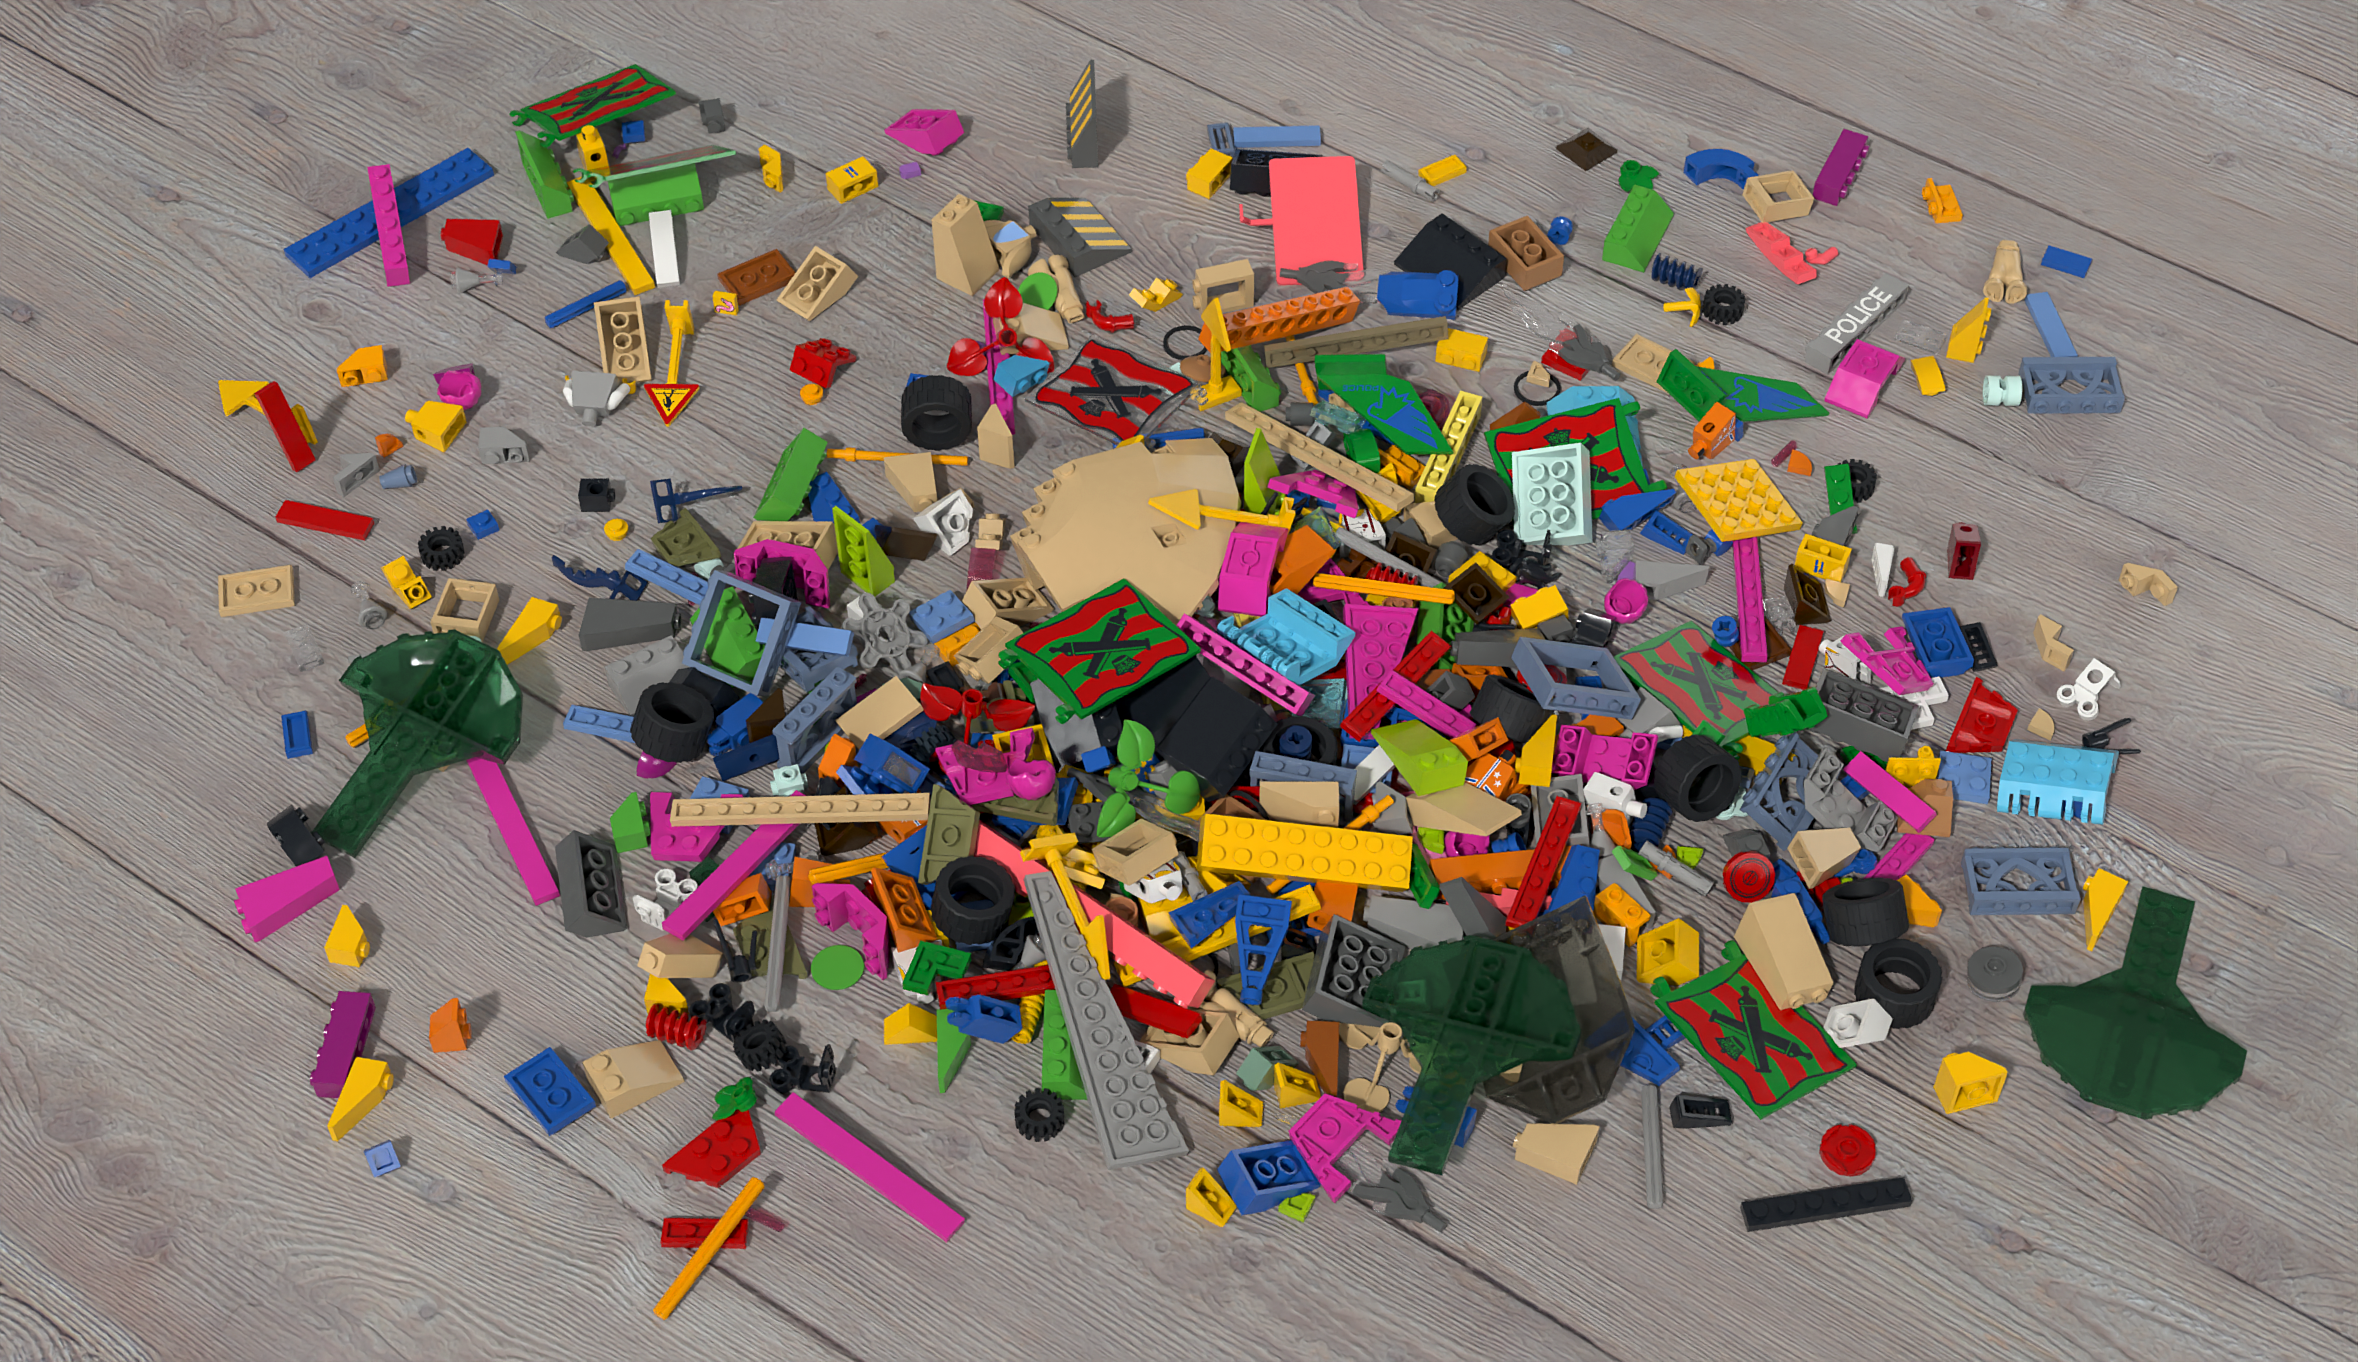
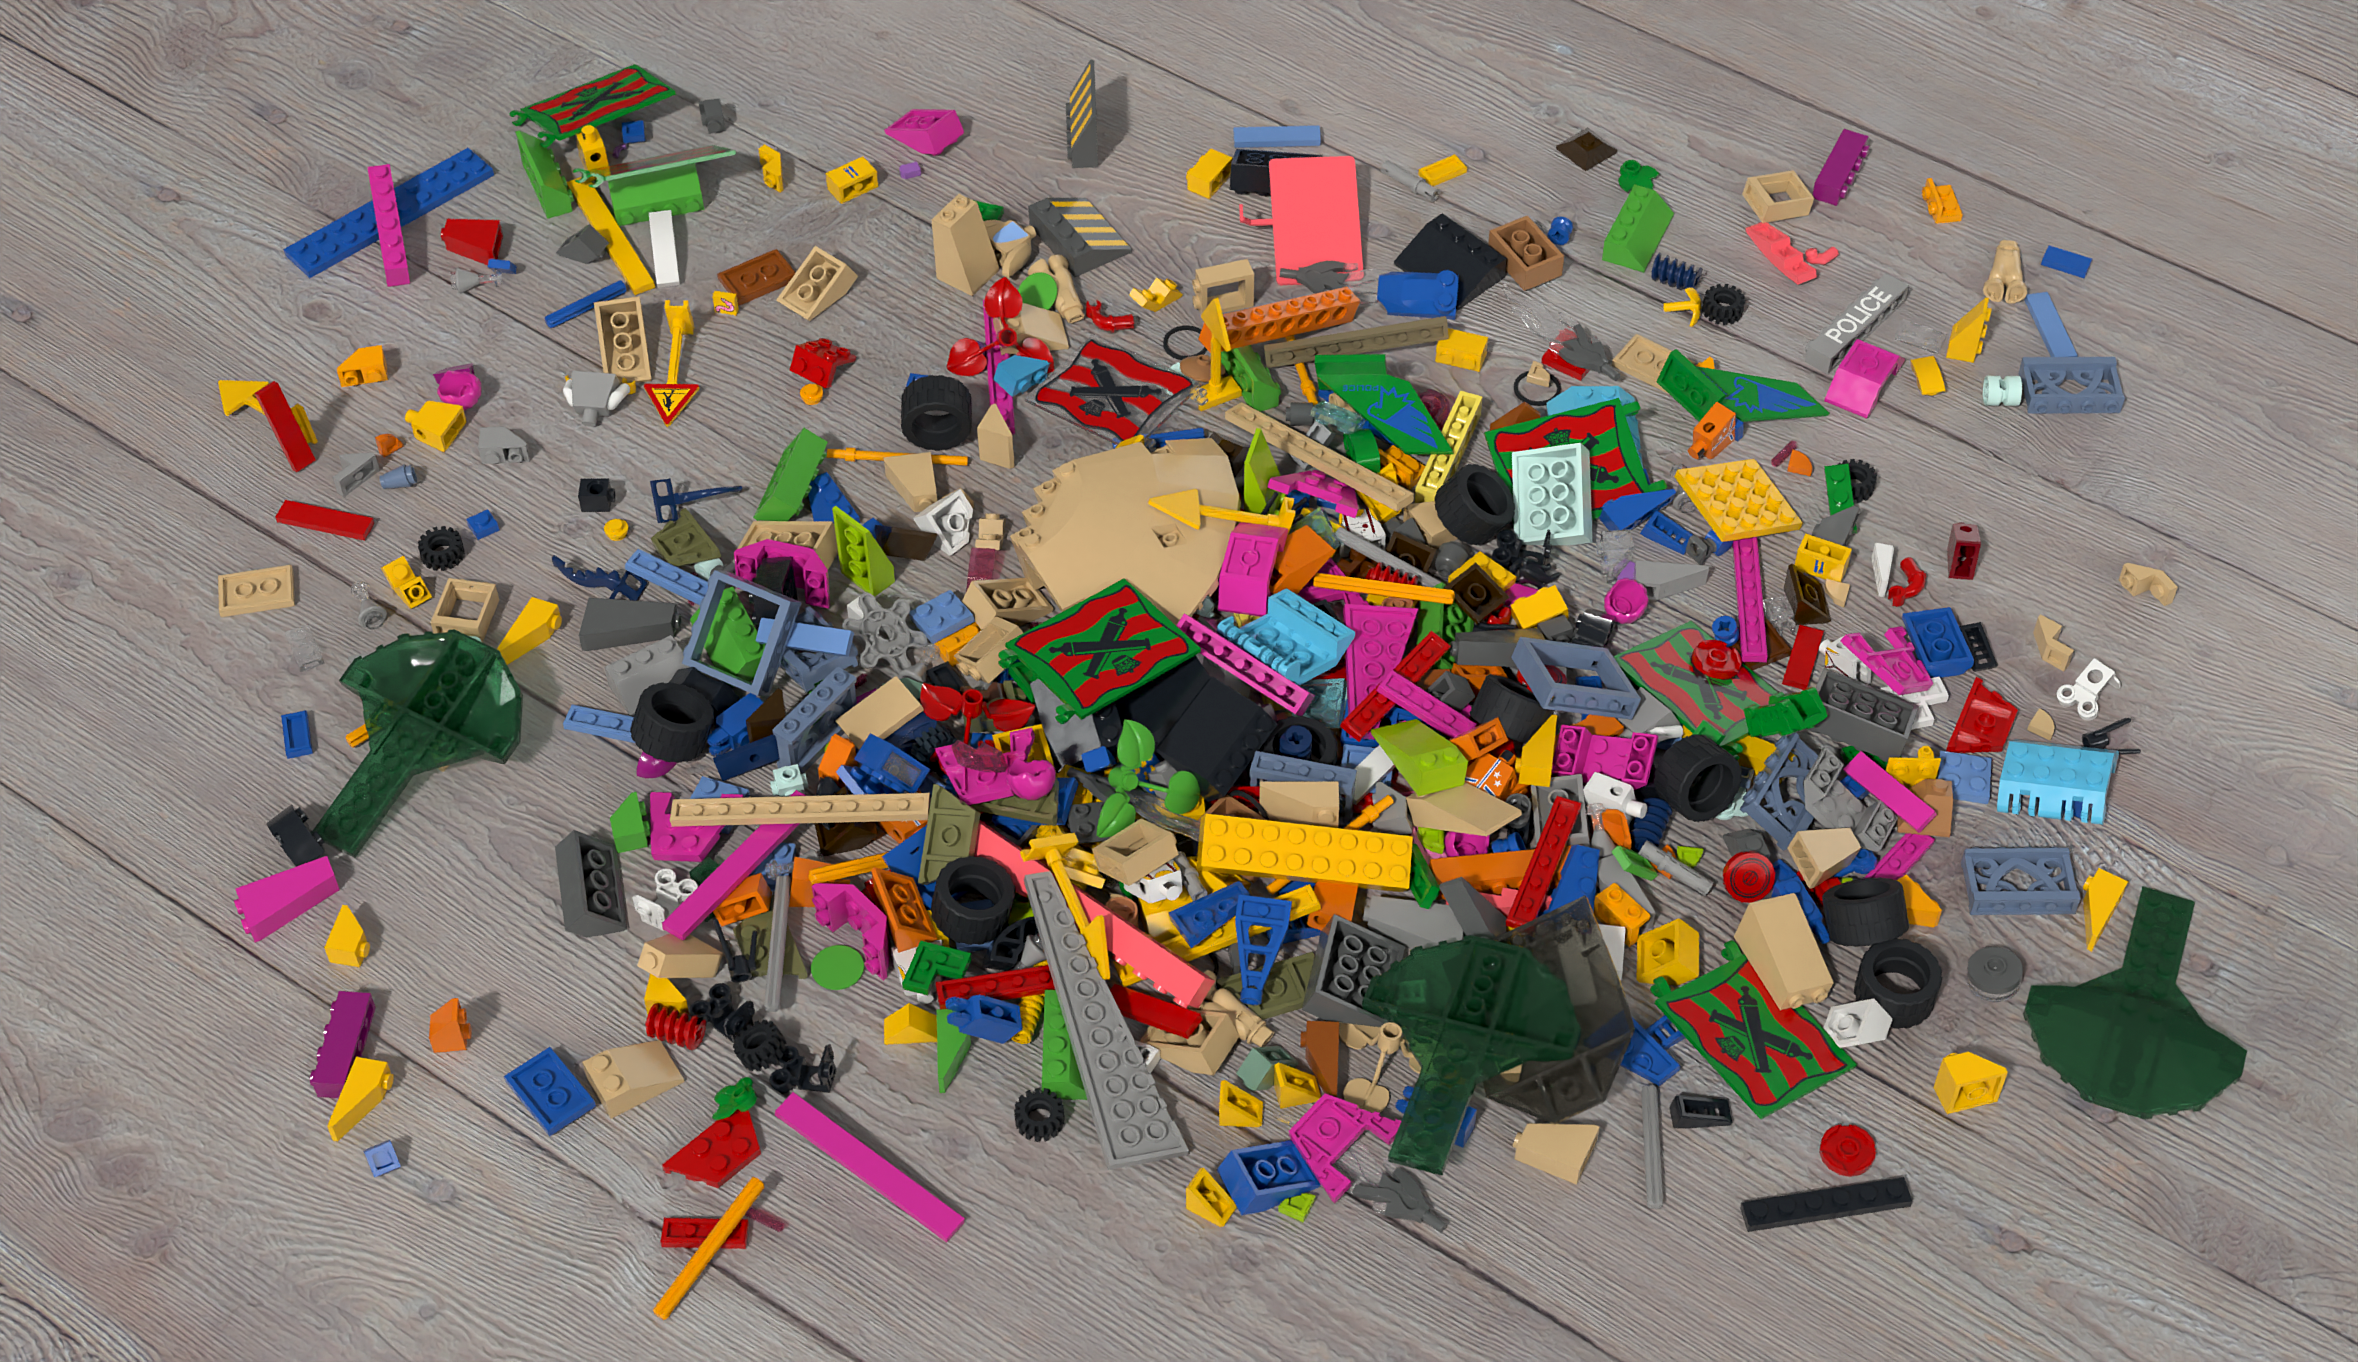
dark pink tile [464,744,560,906] -> none
sand blue tile [1207,123,1235,157] -> none
black slope [1277,927,1317,961] -> none
blue arch [1683,149,1759,190] -> none
none -> red tile [1692,639,1742,679]

